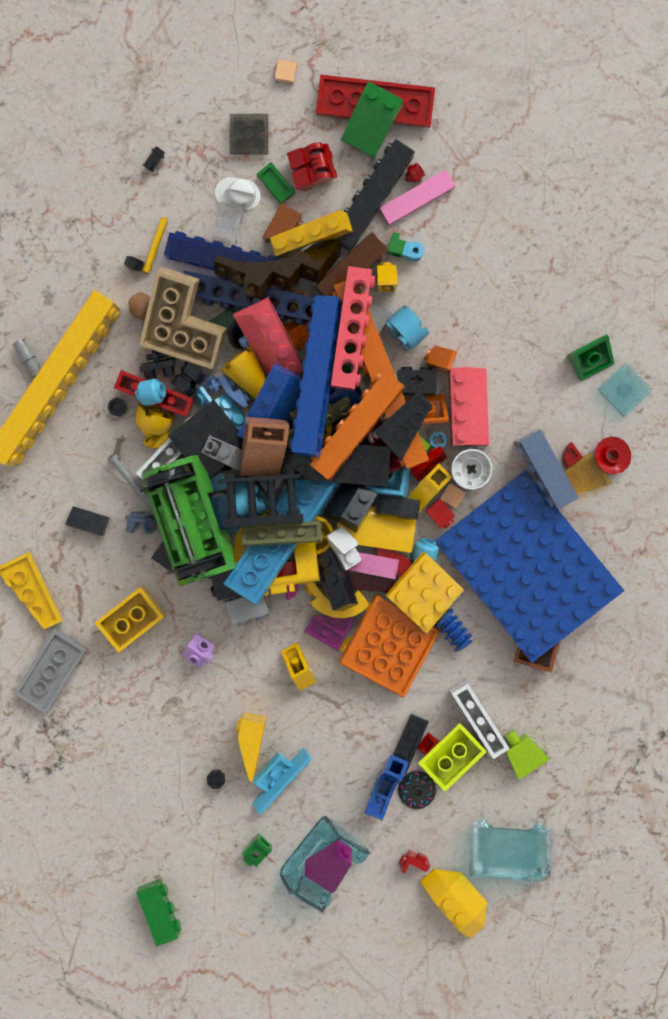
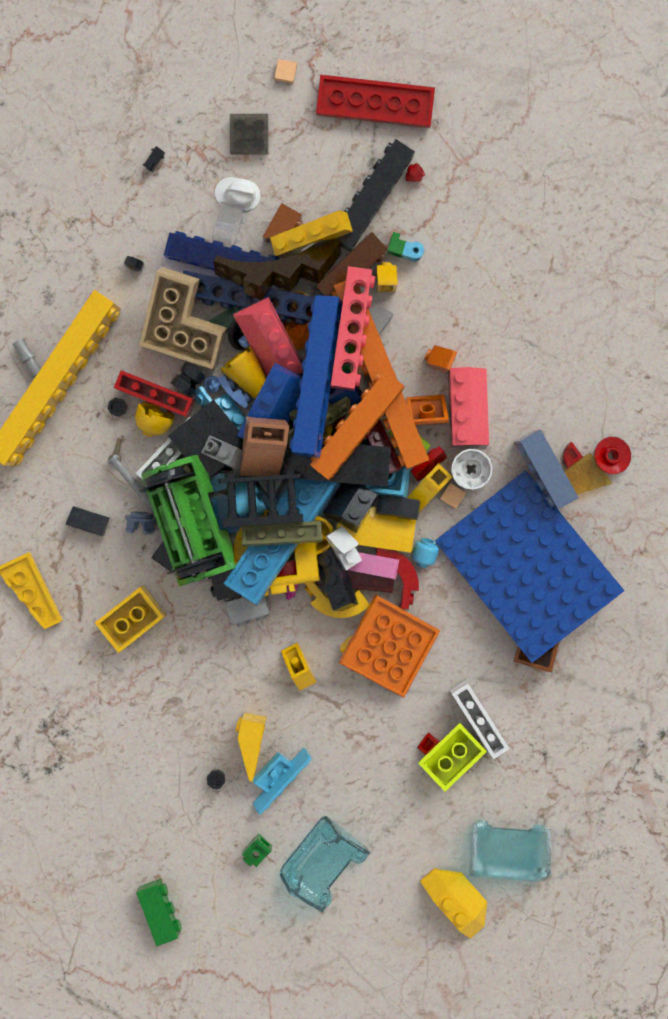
light grey plate [14,628,88,714] -> none
medium nougat head [128,292,150,321] -> none
medium azure head [135,379,166,406] -> none
black hips [139,350,176,380] -> none
yellow bar [142,217,168,274] -> none
yellow arm [143,431,171,448] -> none
lavender brick [181,633,215,668] -> none
green tile [256,162,296,205] -> none
red hips [287,142,337,192] -> none
magenta wing [304,615,355,651] -> none
magenta slope [305,840,352,893] -> none
green slope [341,82,403,159] -> none
blue arch [364,755,409,821] -> none
black wing [374,391,432,461] -> none
bright pink tile [379,170,455,225] -> none
medium azure brick [385,305,430,351] -> none
yellow plate [385,552,464,633] -> none
black tile [393,713,429,774] -> none
black brick [397,367,436,395] -> none
pearl dark grey dish [398,771,436,809] -> none
red bracket [399,850,430,874] -> none
red brick [425,499,455,529] -> none
medium azure bush [429,431,447,449] -> none
blue piece [435,609,474,652] -> none
lime torso [505,730,550,780] -> none
green slope [567,334,615,381] -> none
clear light blue plate [597,362,653,417] -> none

